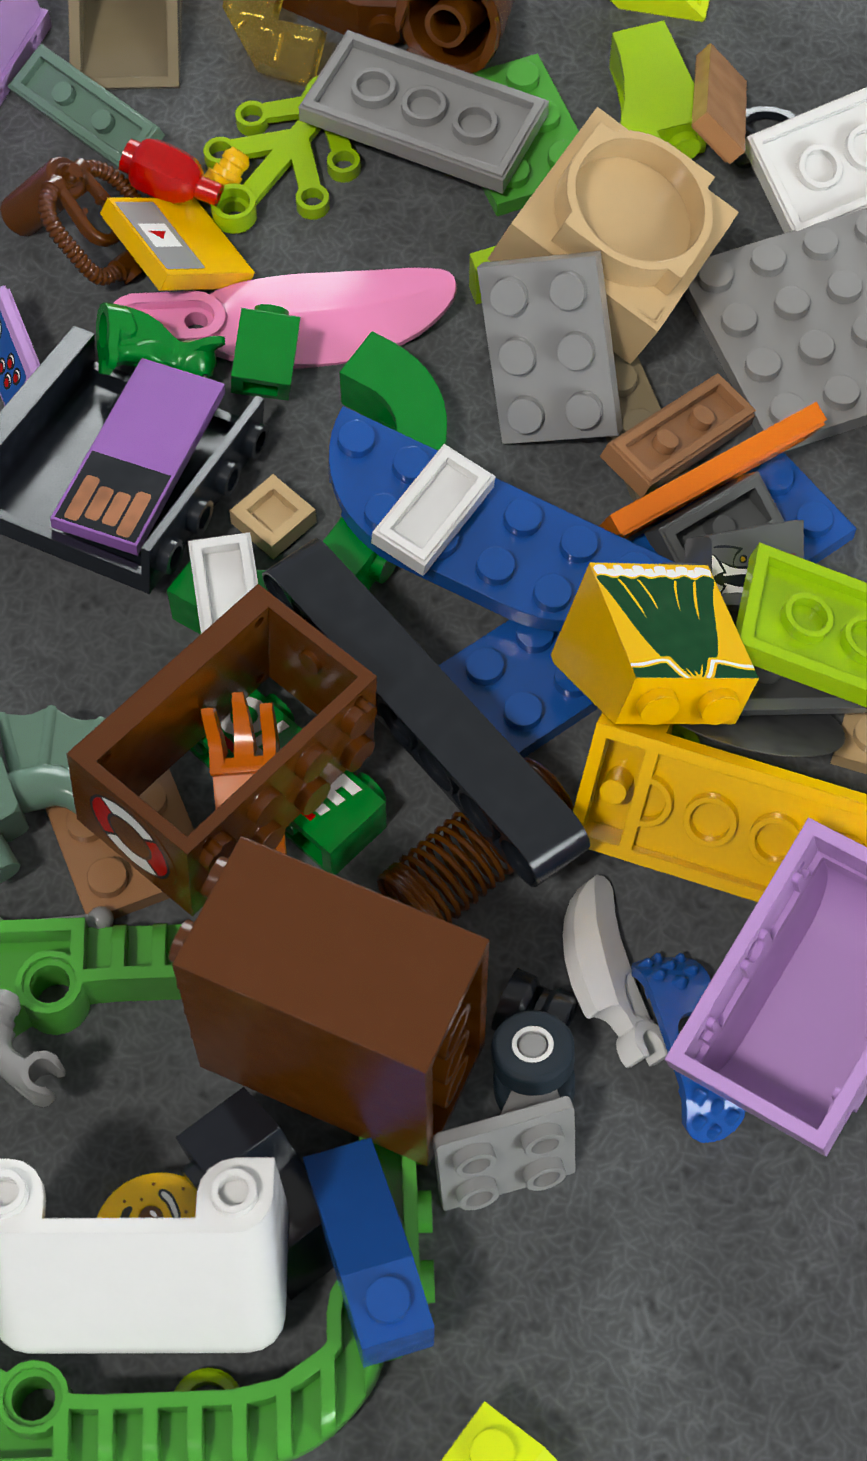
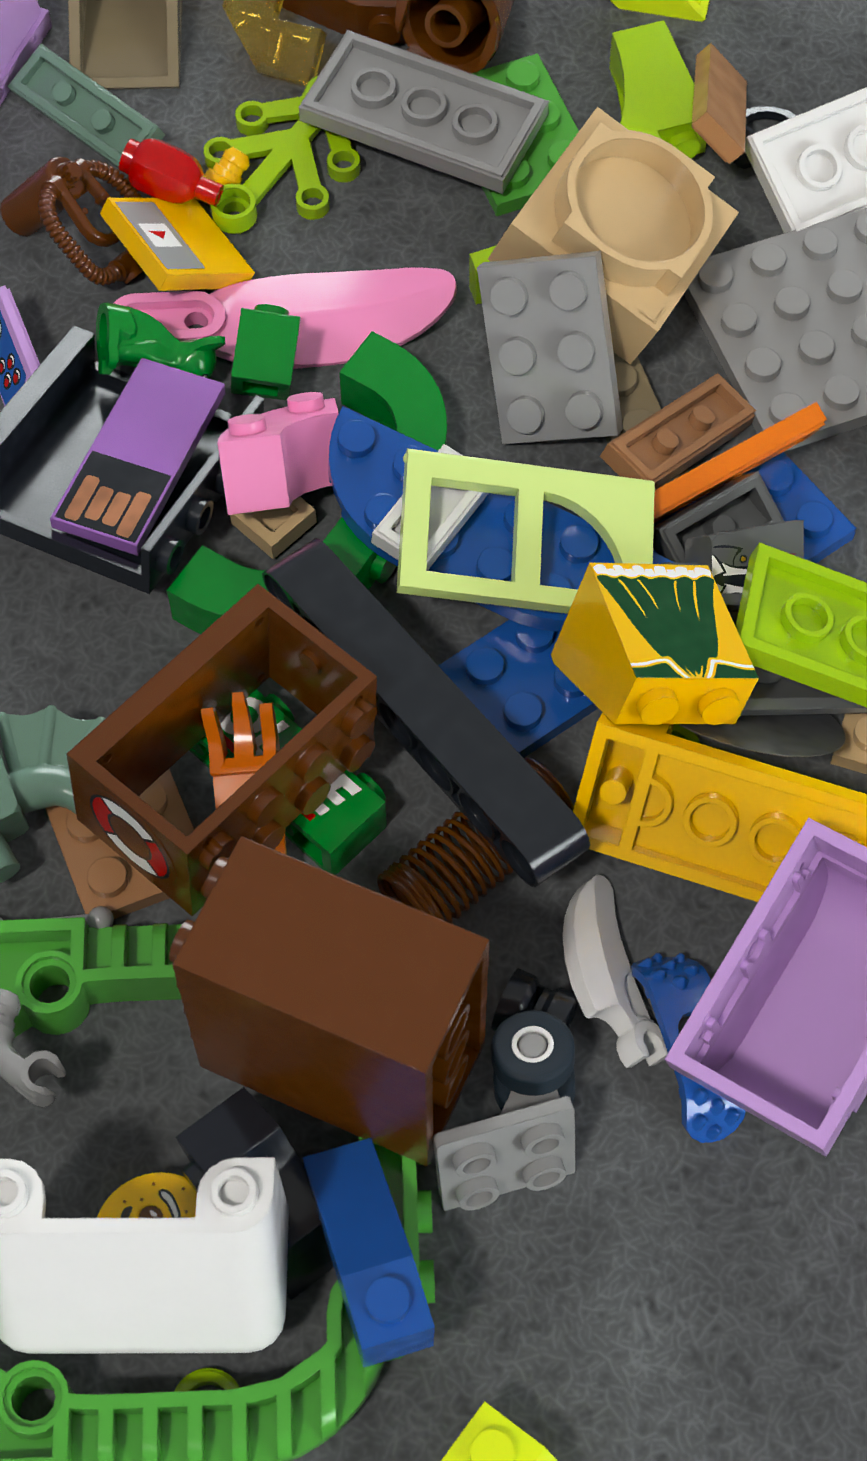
white tile [188,532,258,634] -> none
none -> bright pink brick [217,392,339,515]
none -> yellowish green window [396,448,655,614]

